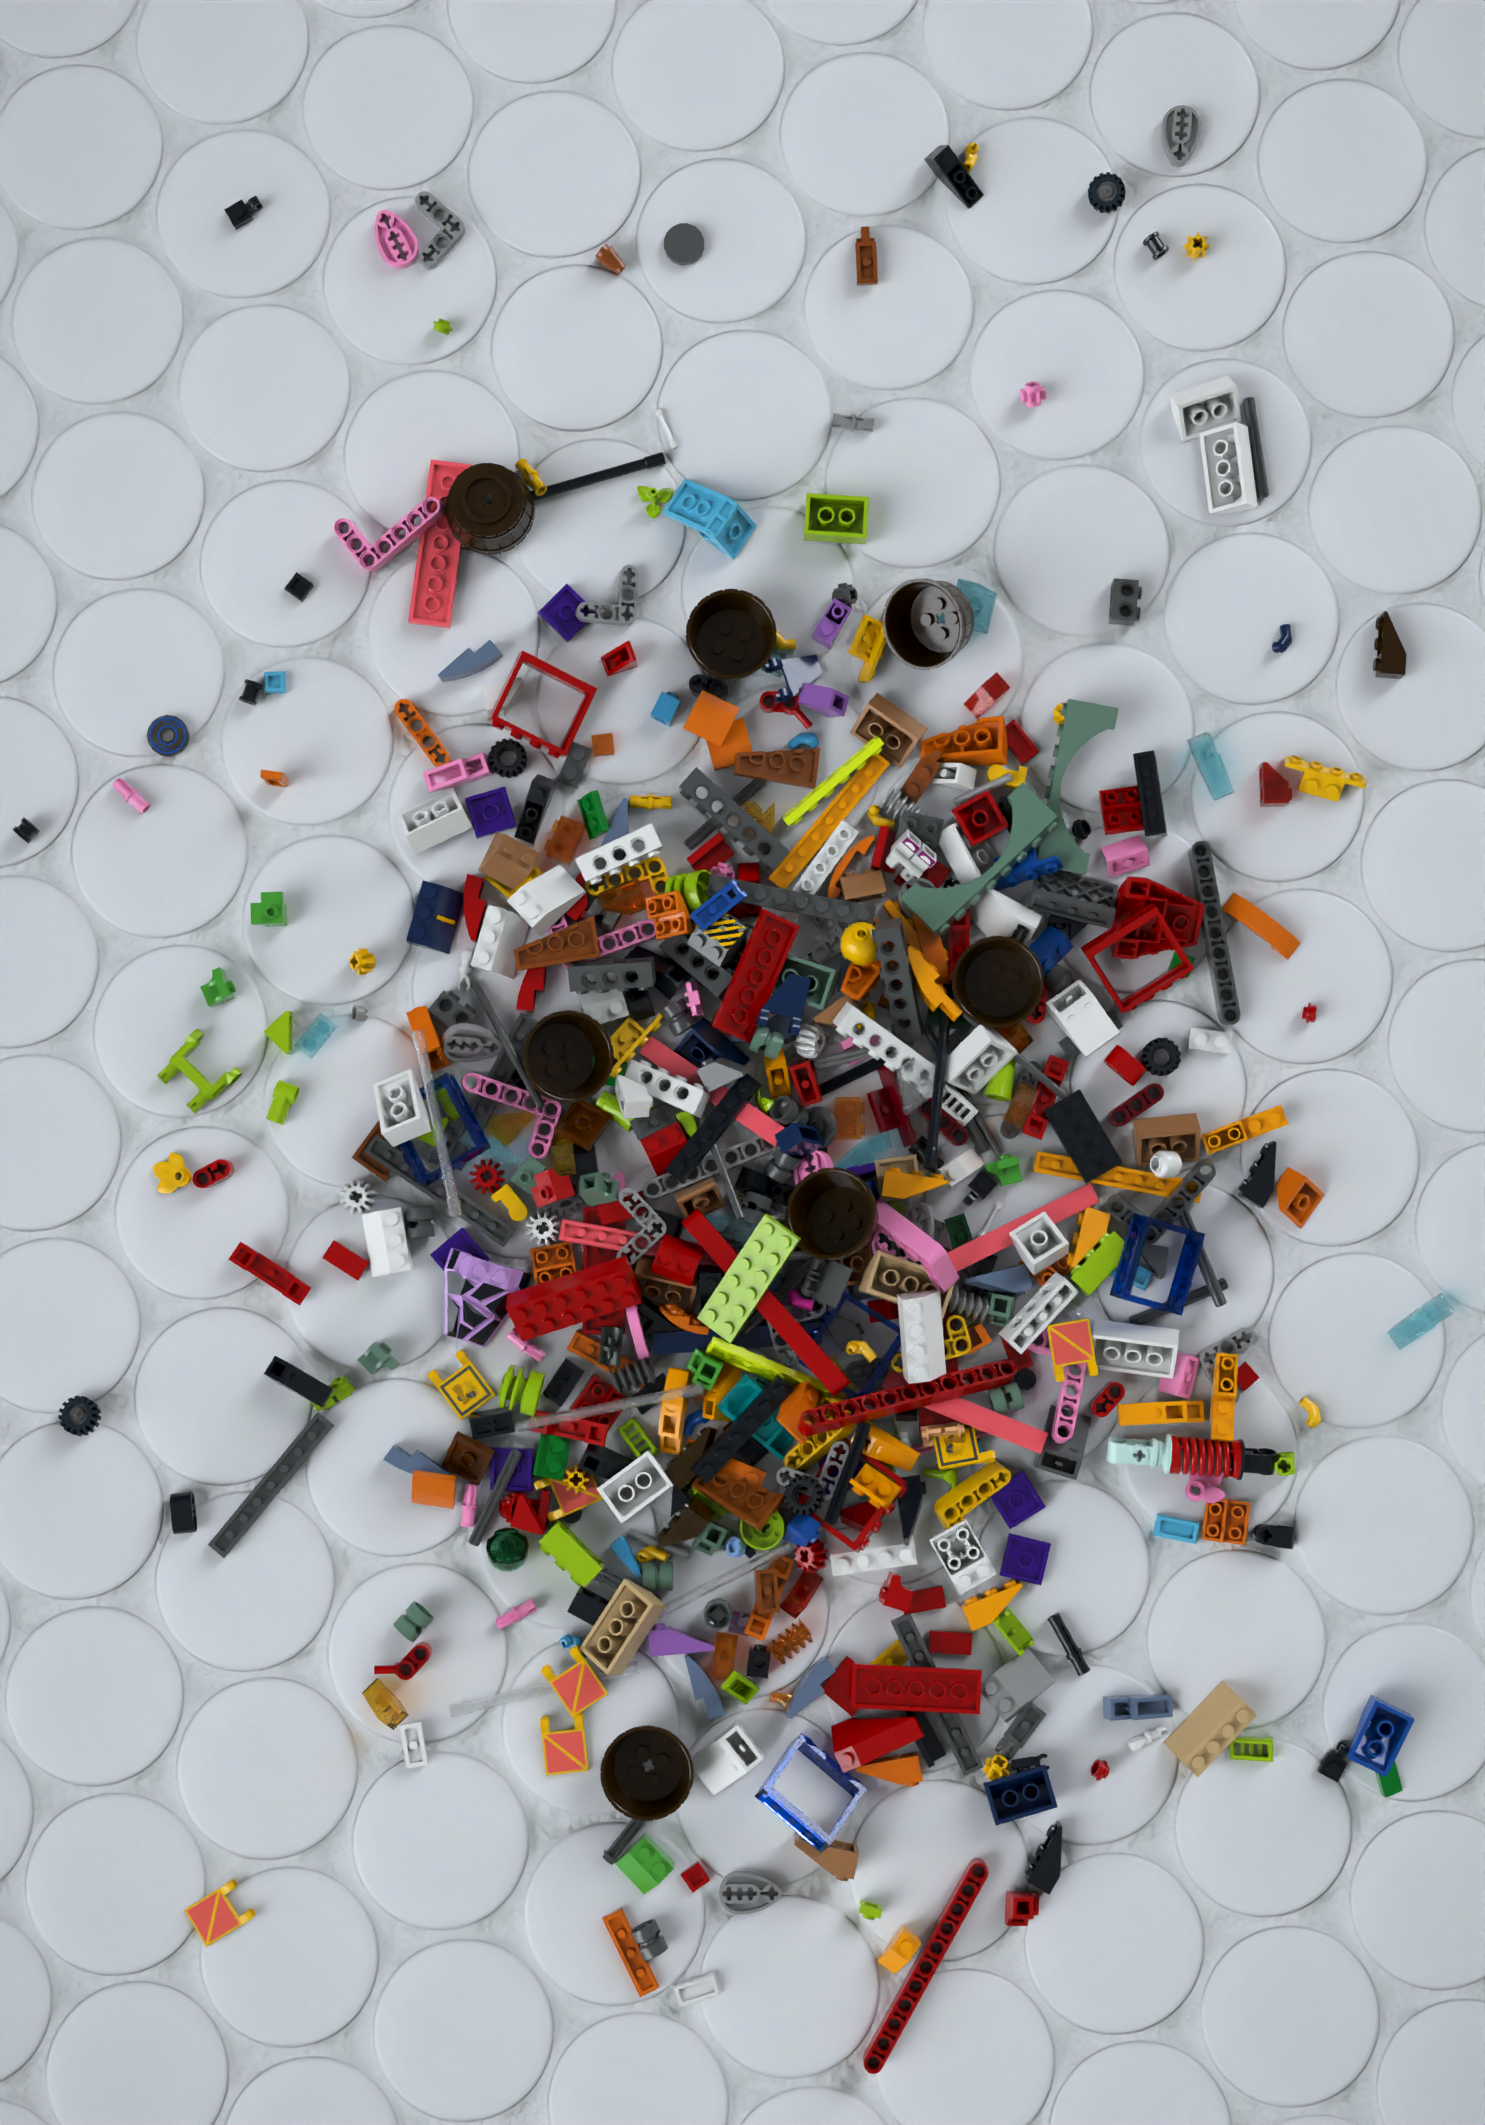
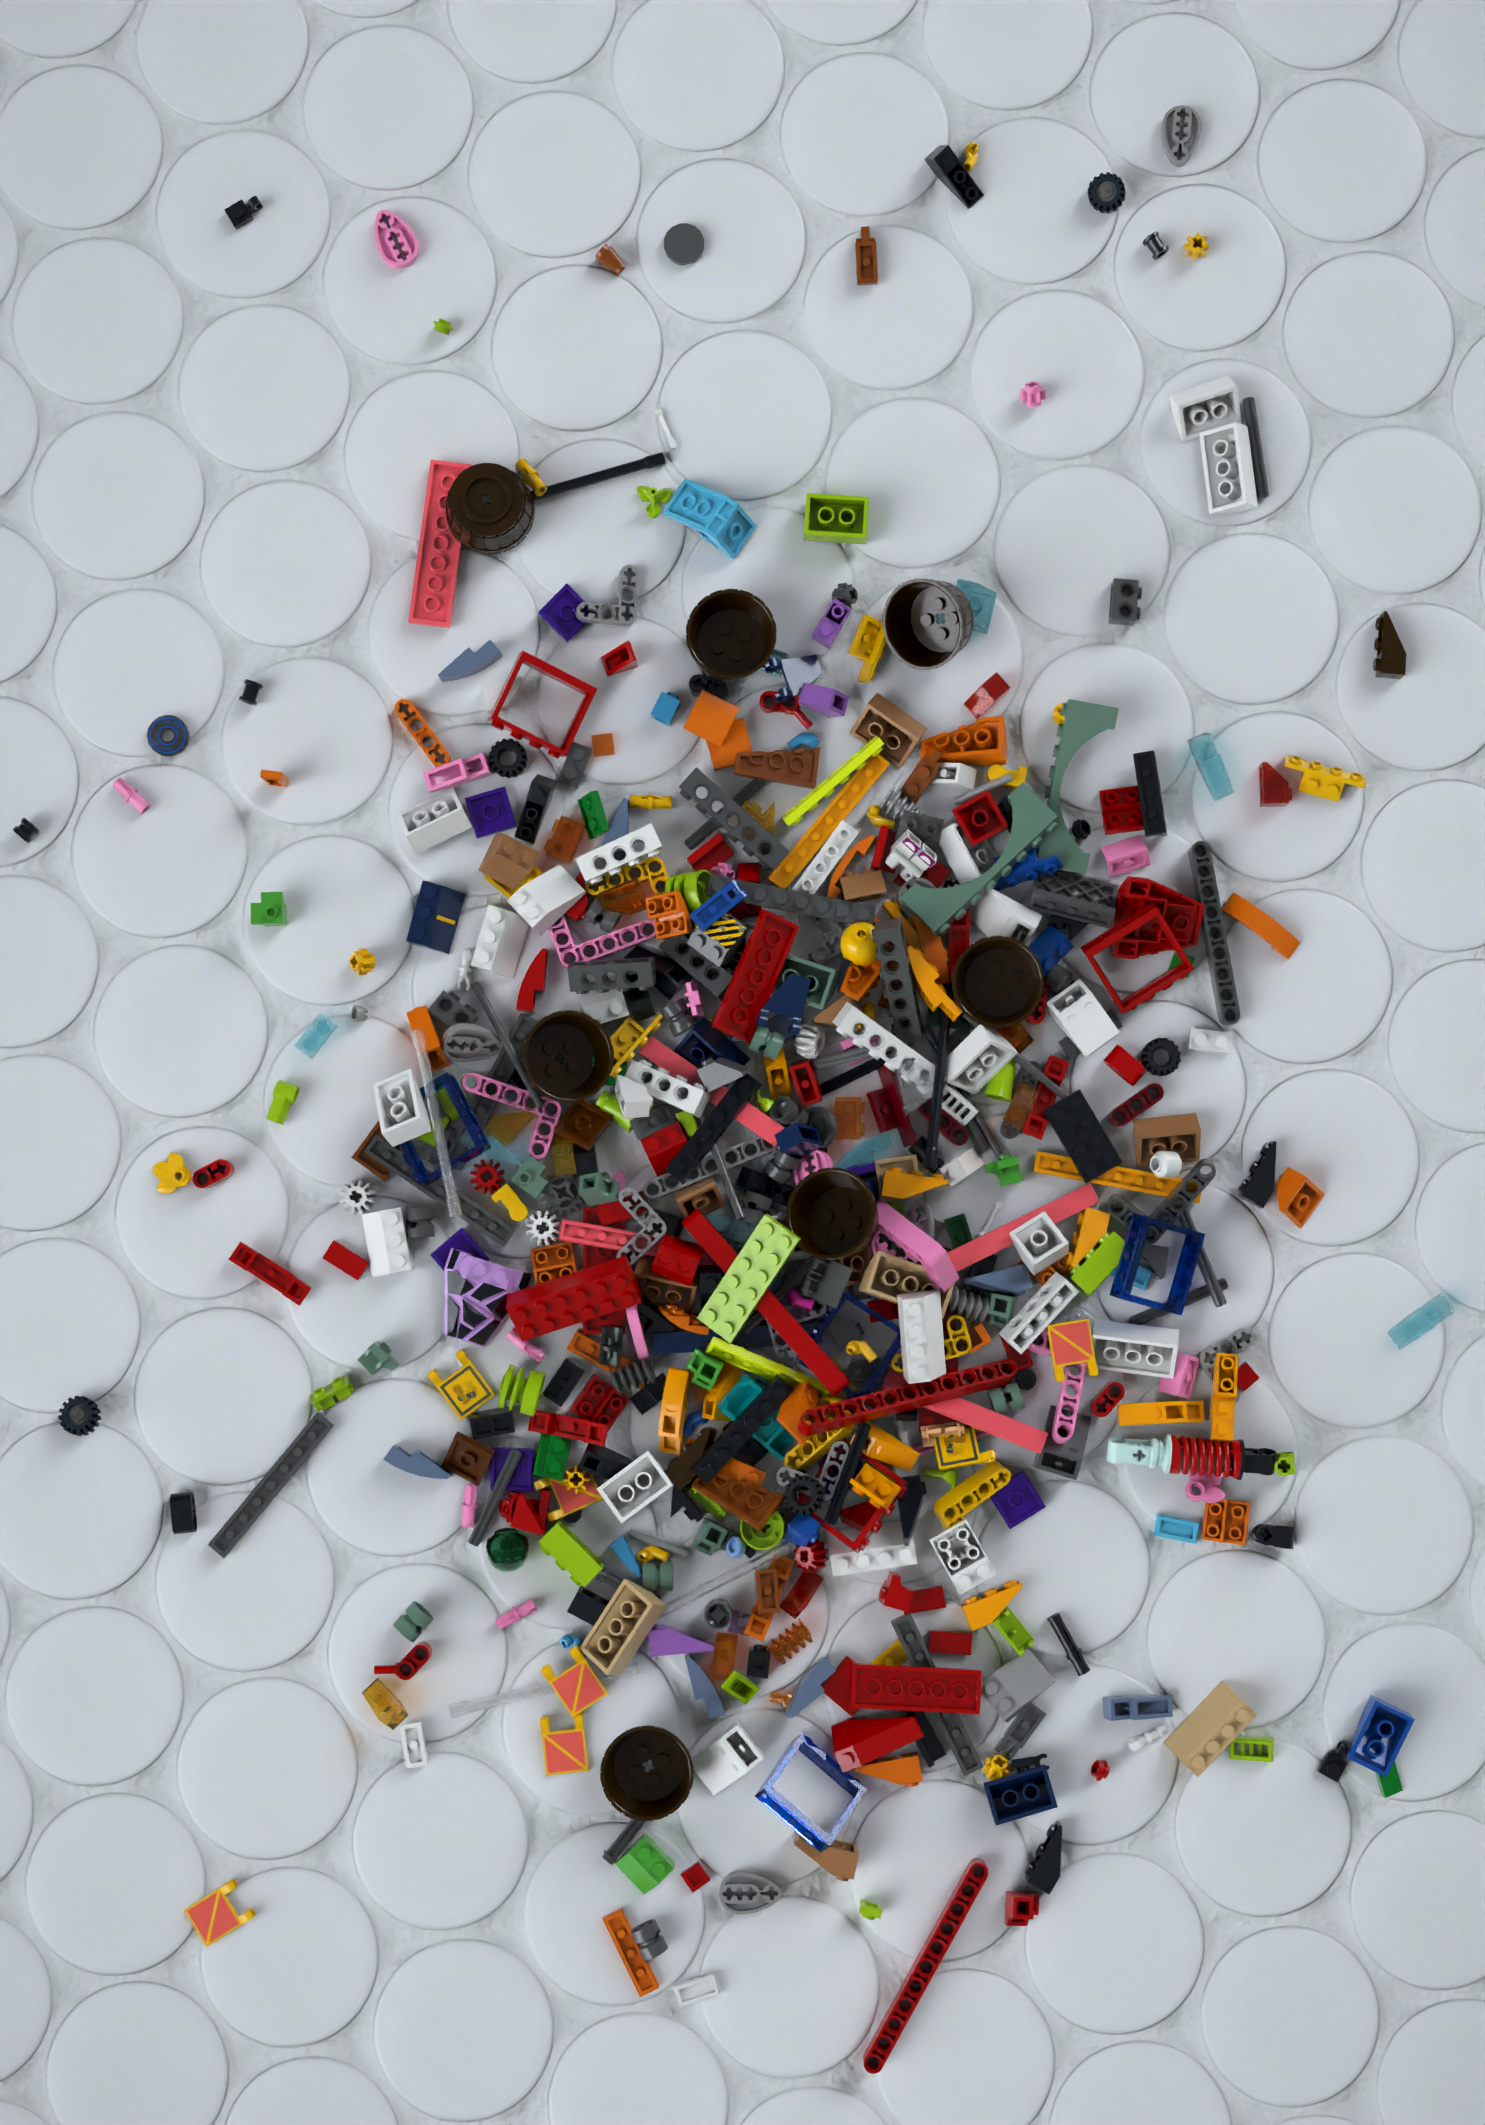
lime connector [157,1029,243,1114] -> none
bright green brick [200,967,236,1008] -> none
medium azure tile [264,671,286,694] -> none
lime slope [264,1011,293,1055] -> none
black slope [264,1356,334,1408] -> none
black tile [284,572,314,602] -> none
bright pink beam [334,497,445,572] -> none
orange slope [411,1470,456,1509] -> none
light grey beam [415,191,465,270] -> none
red slope [463,874,488,943] -> none
dark orange wing [514,916,601,971] -> none
clear piece [516,1382,705,1432] -> none
red brick [531,1168,575,1208] -> none
lime slope [617,1417,660,1458] -> none
dark brown slope [655,1497,716,1549] -> none
yellow arm [774,629,796,650] -> none
light grey pin [832,413,874,432] -> none
light orange slope [877,1925,921,1974] -> none
black plate [963,1170,998,1206] -> none
dark purple plate [999,1533,1051,1585] -> none
red tile [1005,719,1039,766] -> none
light orange slope [1201,1105,1289,1155] -> none
dark blue arm [1272,624,1292,653] -> none
yellow arm [1298,1396,1321,1428] -> none
red plate [1302,1003,1317,1023] -> none

